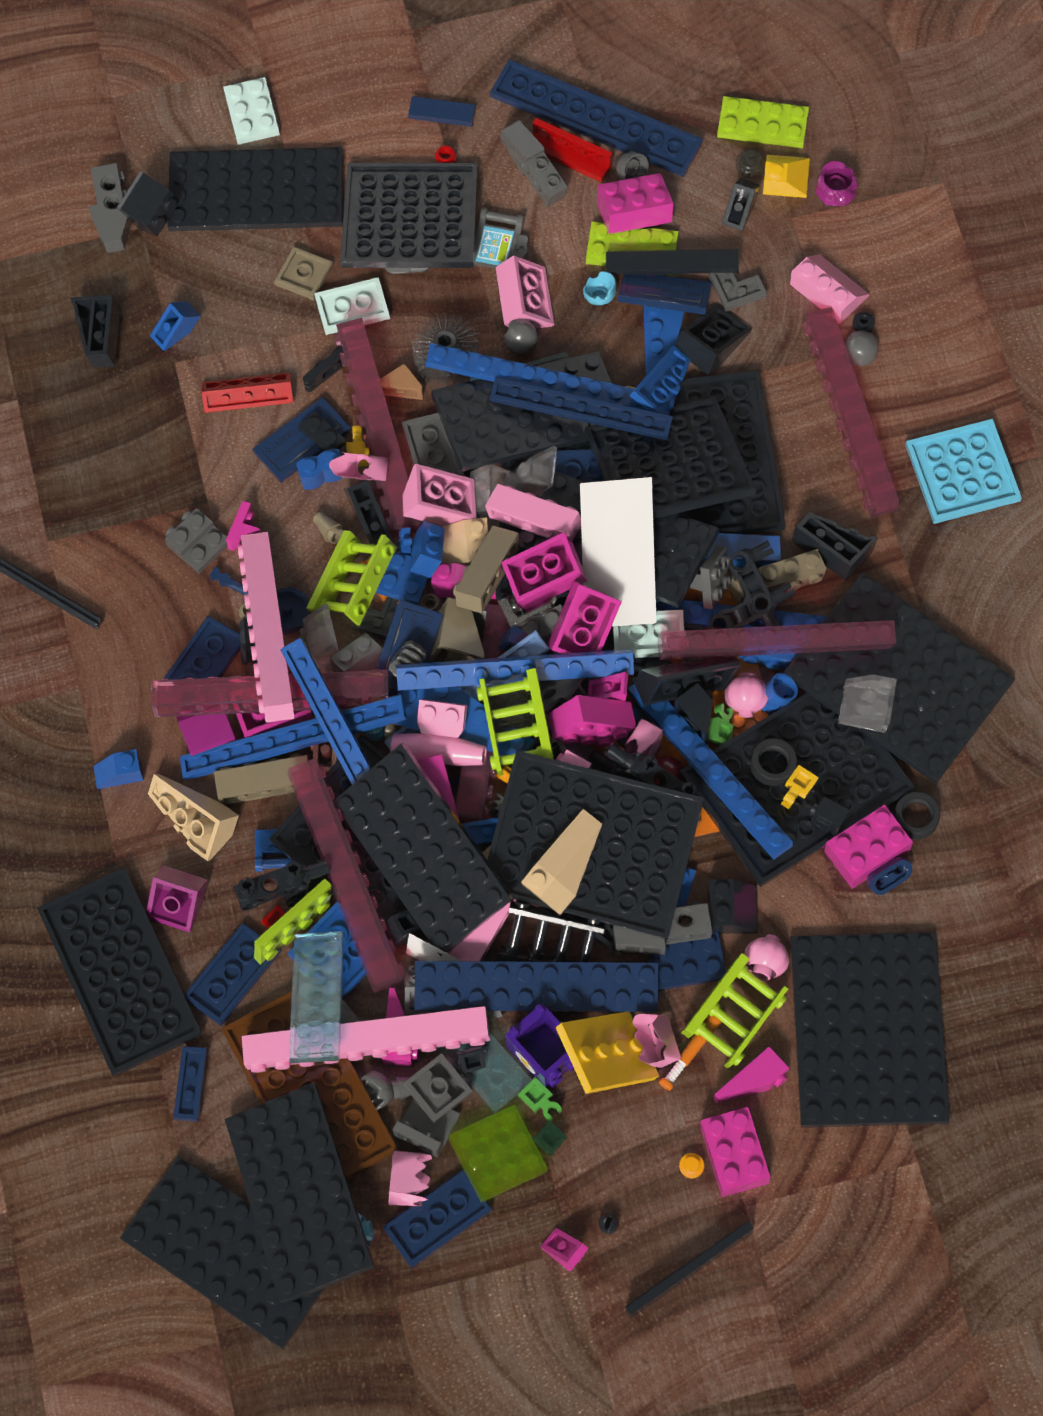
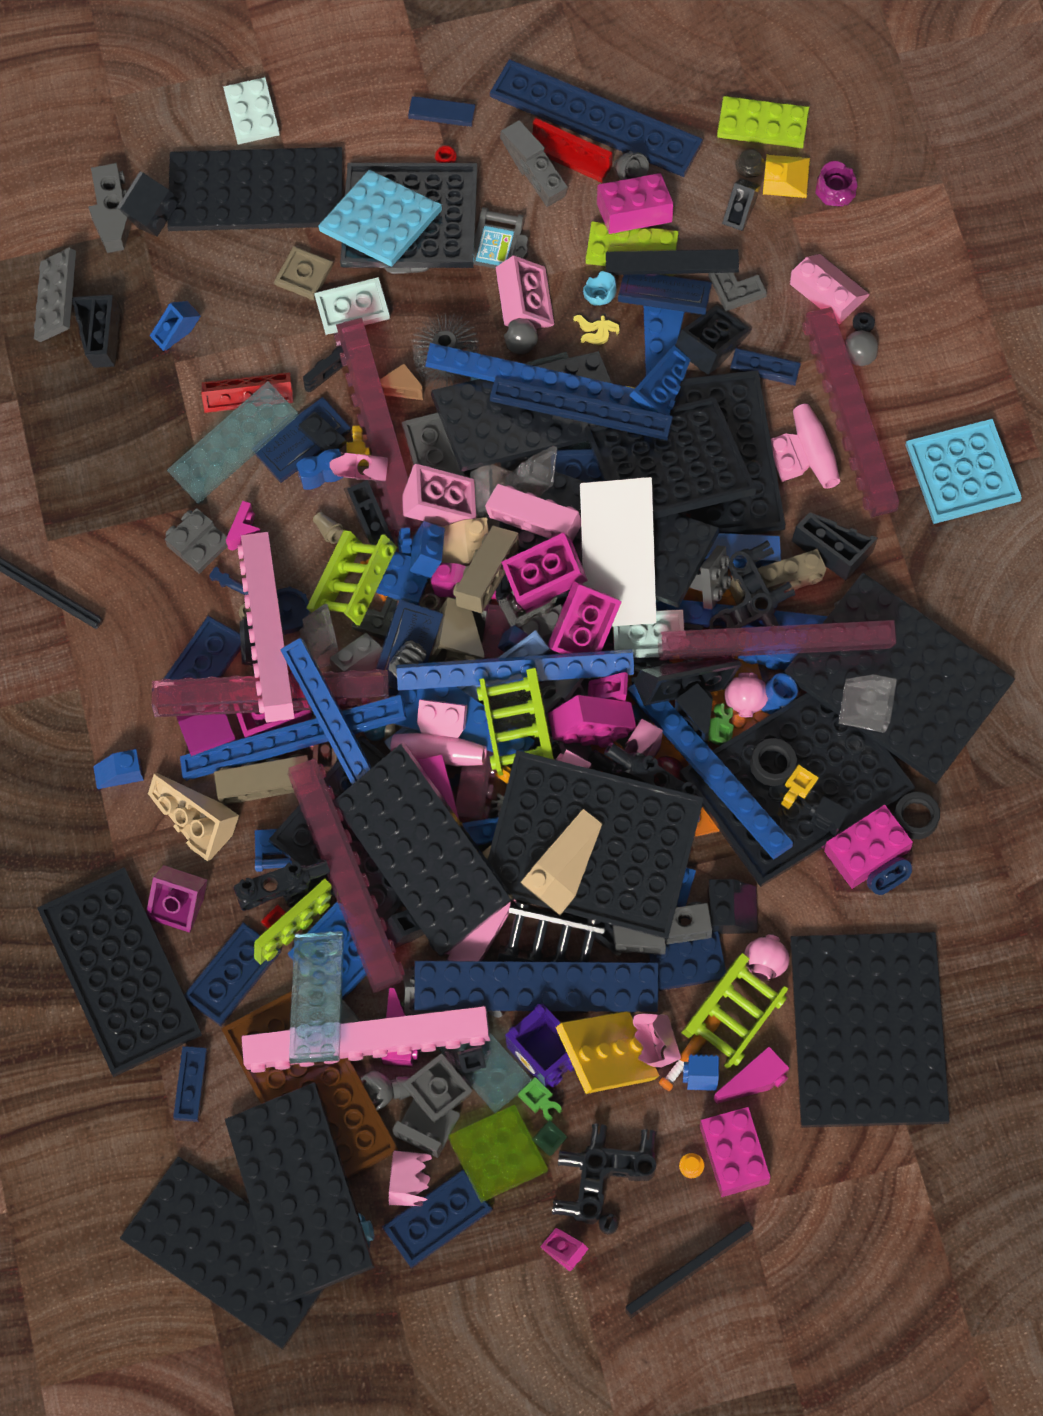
white sticker [406,933,461,961] -> none
none -> dark grey plate [34,247,76,342]
none -> clear light blue plate [167,381,298,504]
none -> medium azure plate [319,170,442,267]
none -> black pin [552,1124,657,1224]
none -> light yellow piece [574,315,619,345]
none -> blue brick [683,1054,719,1090]
none -> dark blue tile [730,348,801,386]
none -> bright pink plate [770,404,840,489]

